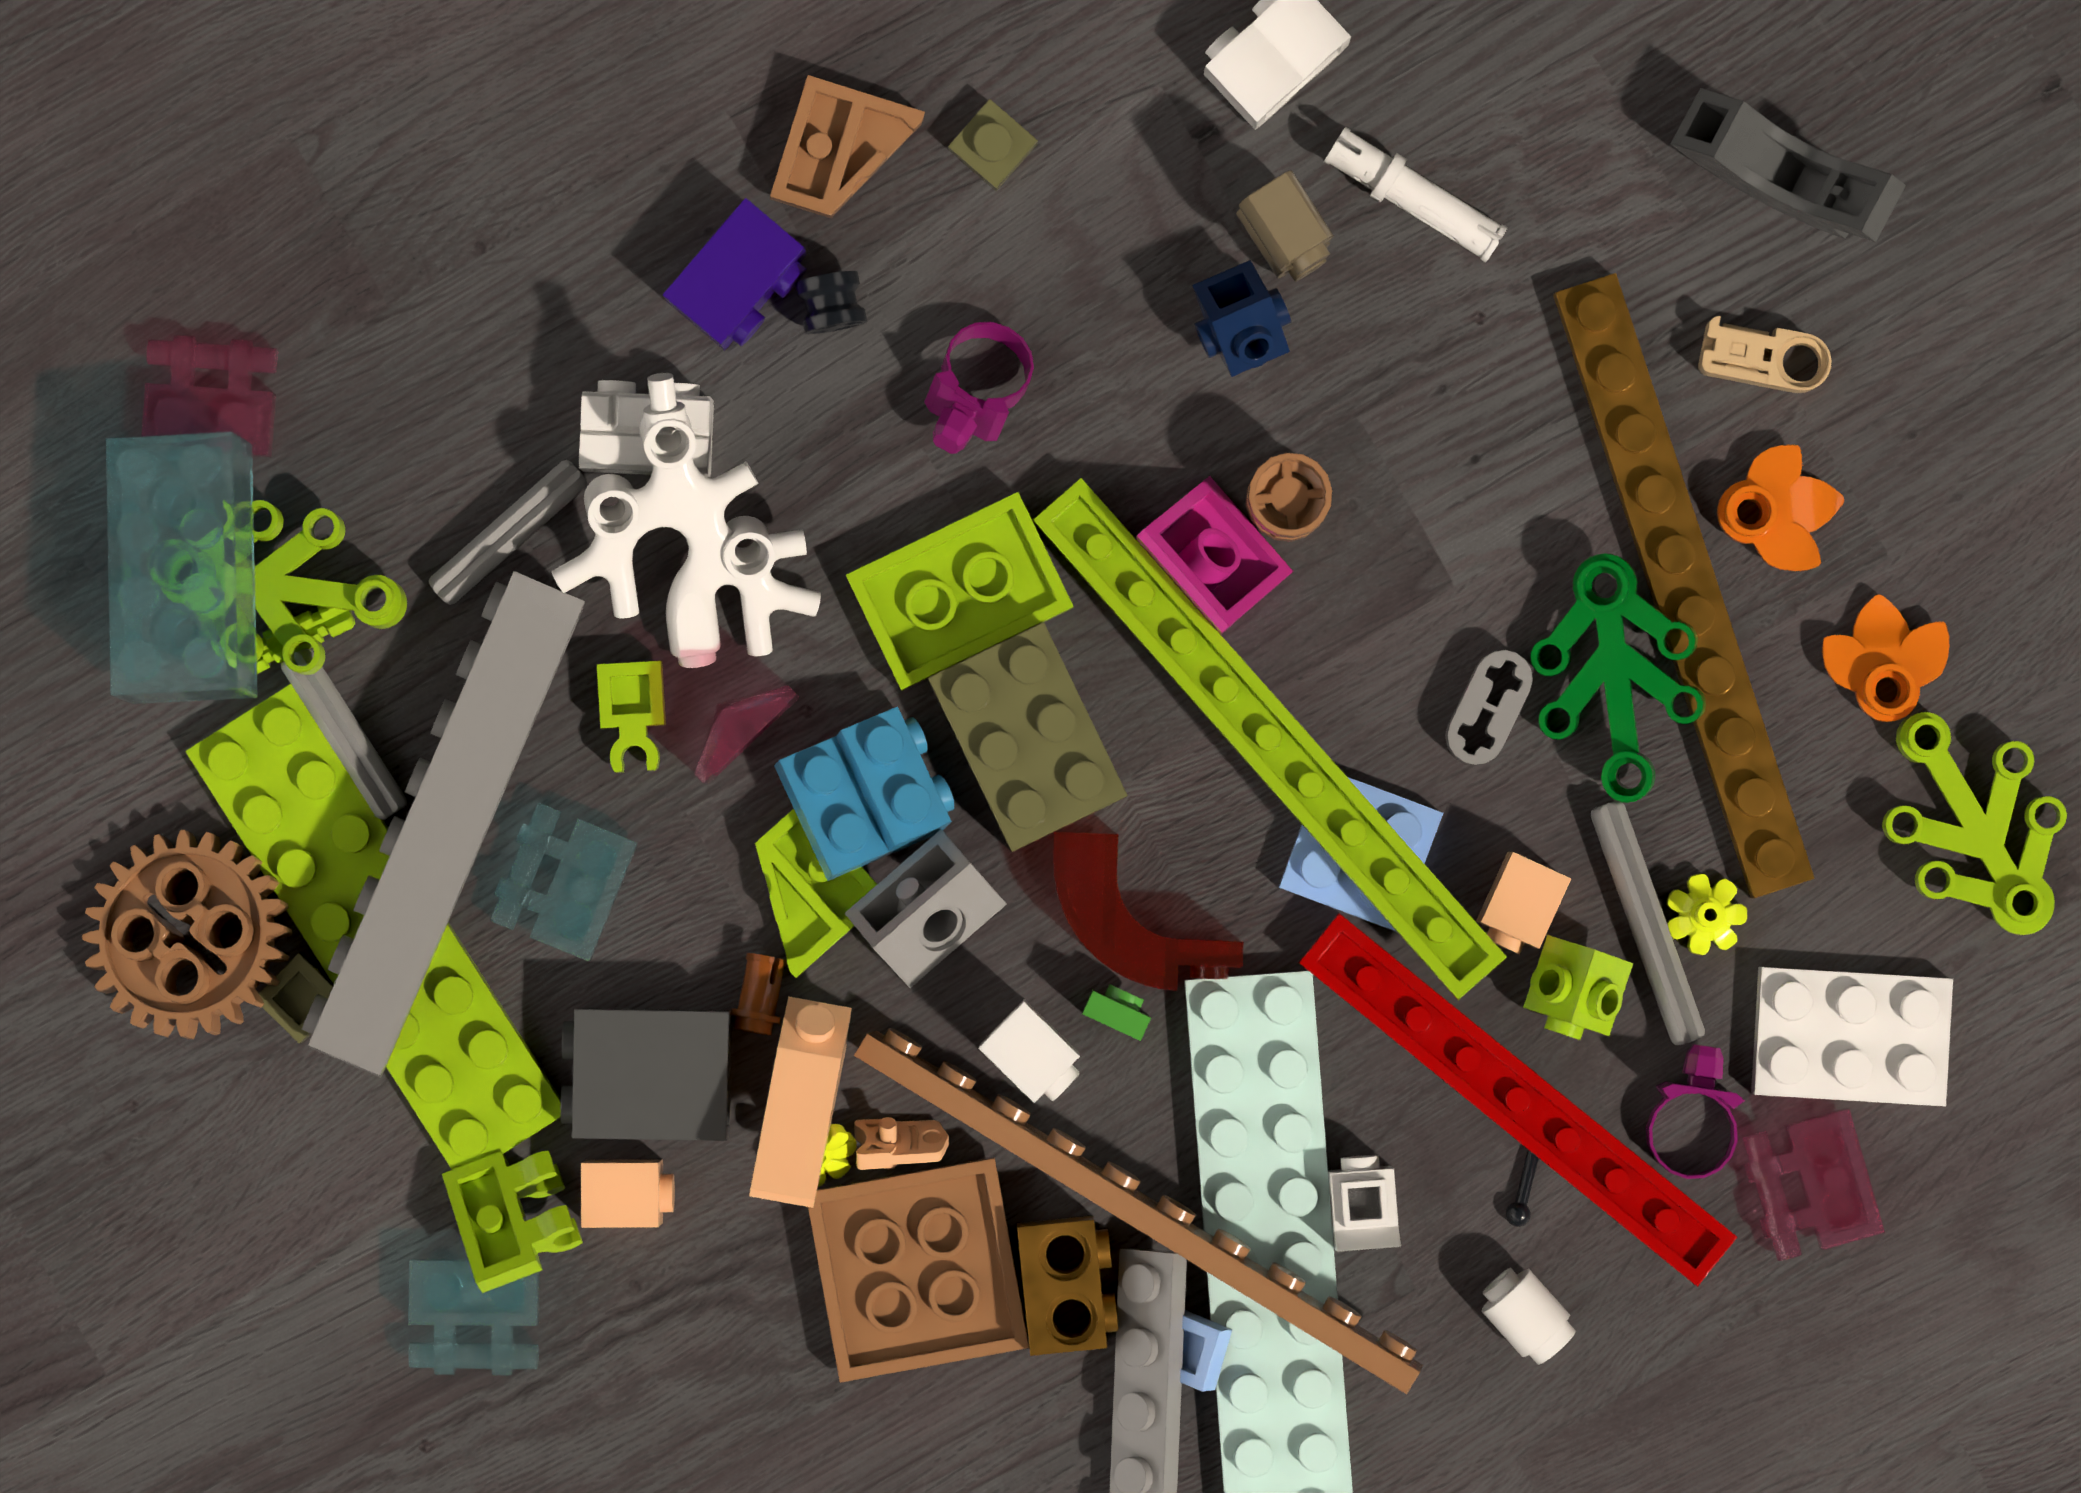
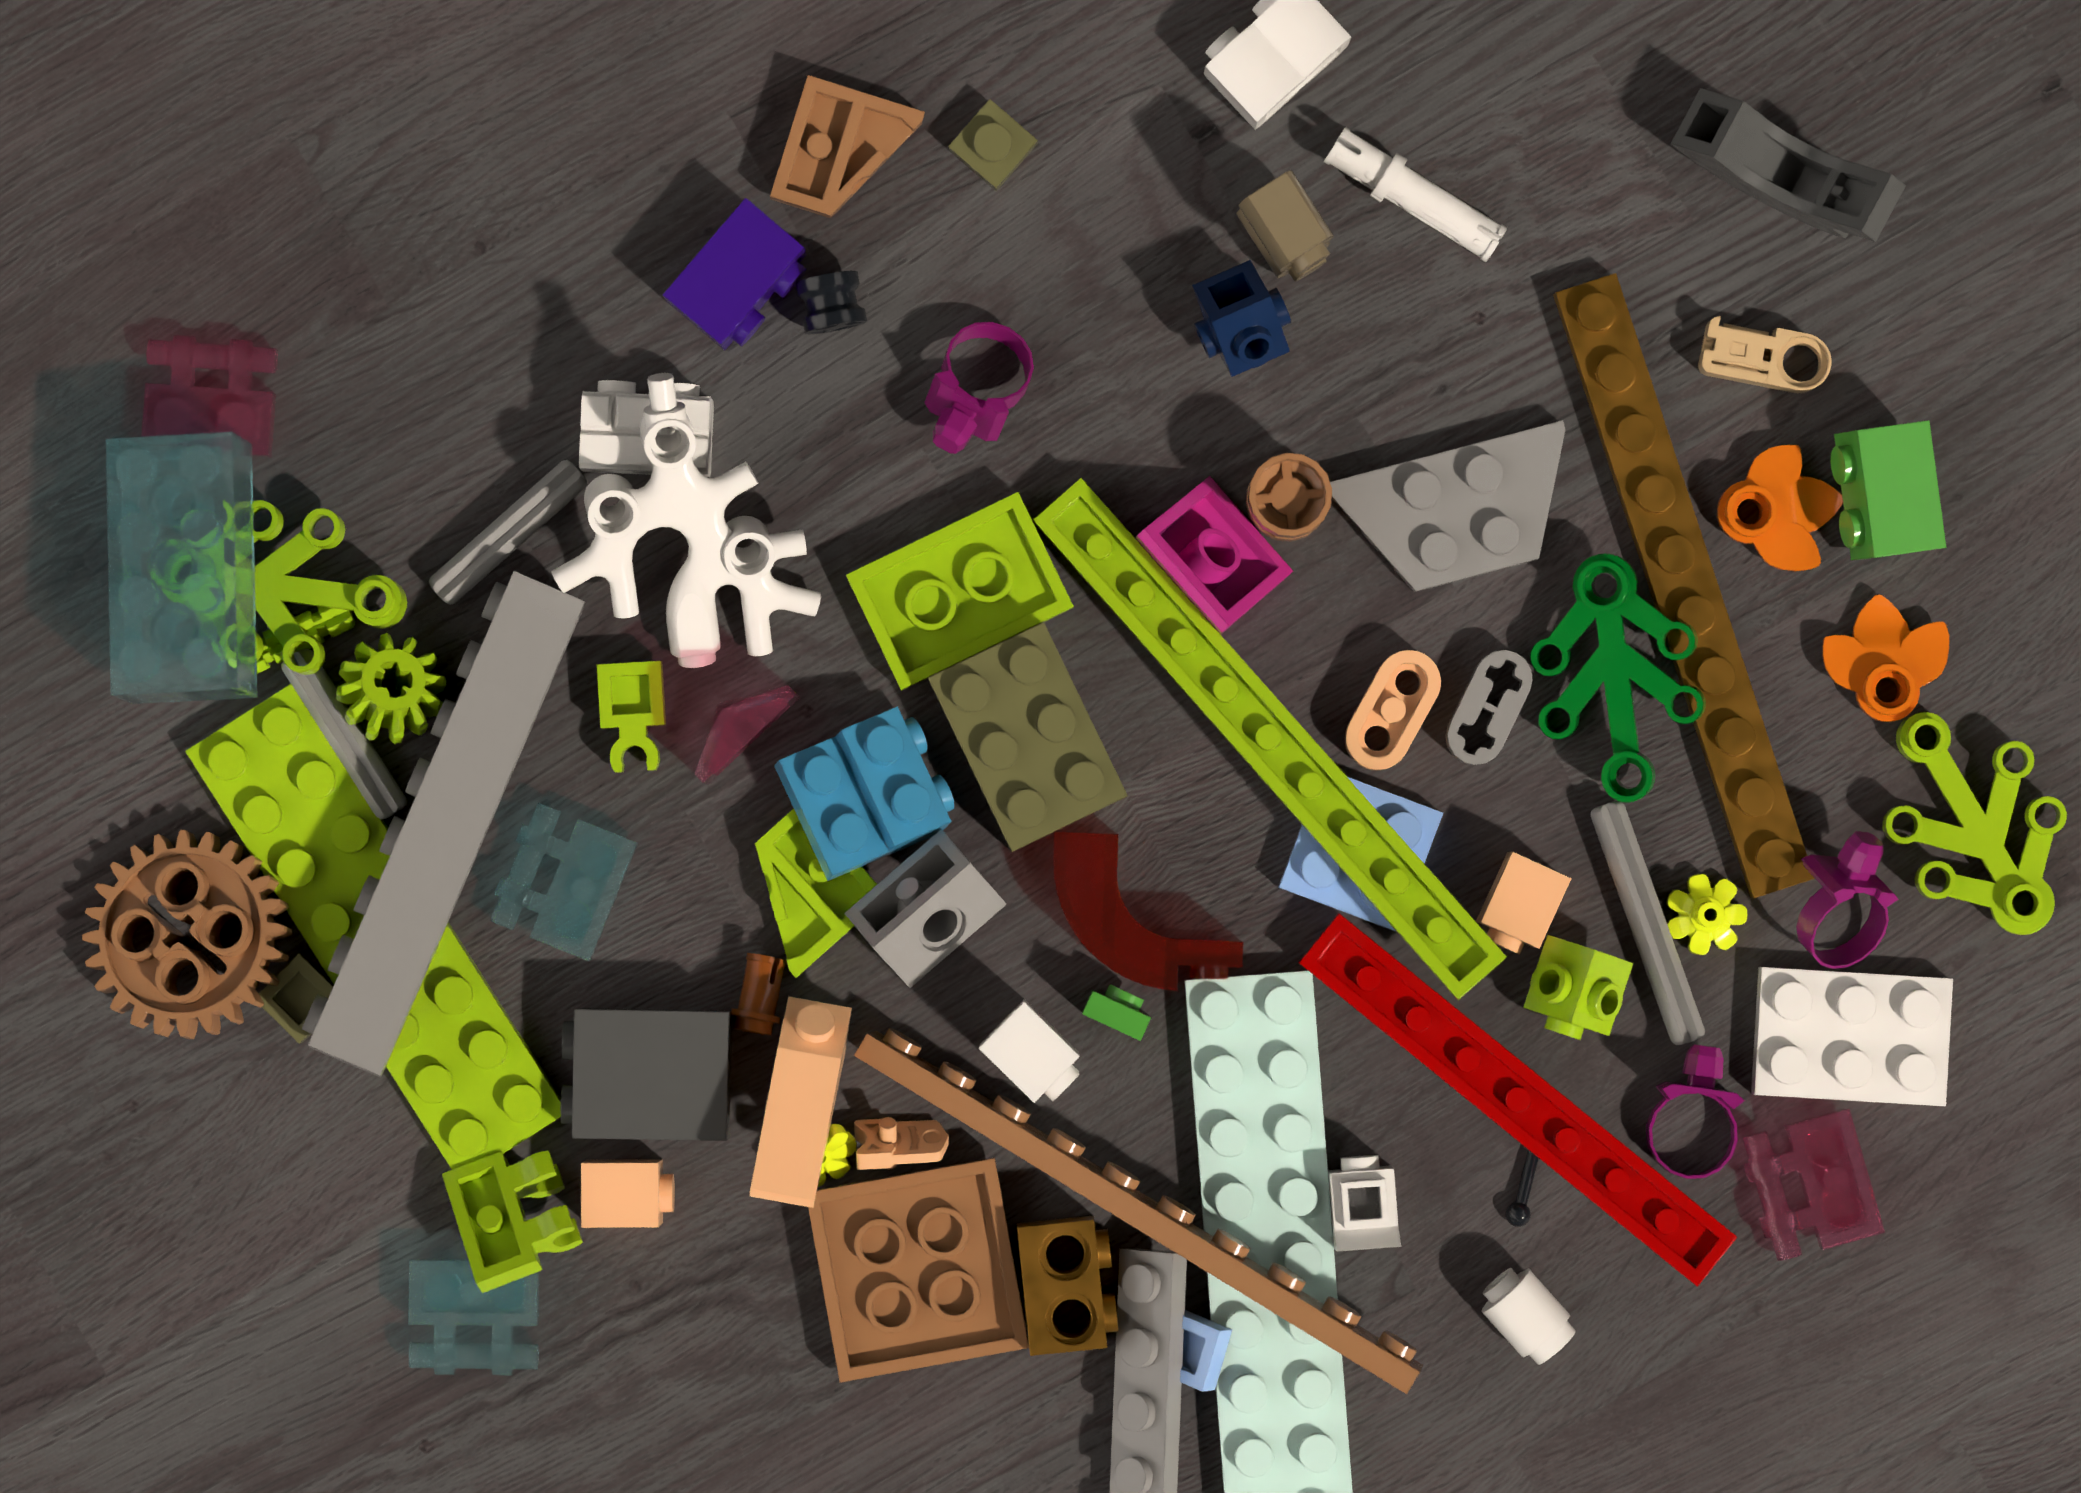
none -> lime gear [336,633,446,745]
none -> light grey wing [1330,420,1566,592]
none -> light nougat plate [1345,650,1441,770]
none -> magenta piece [1796,831,1899,969]
none -> bright green brick [1831,420,1946,560]

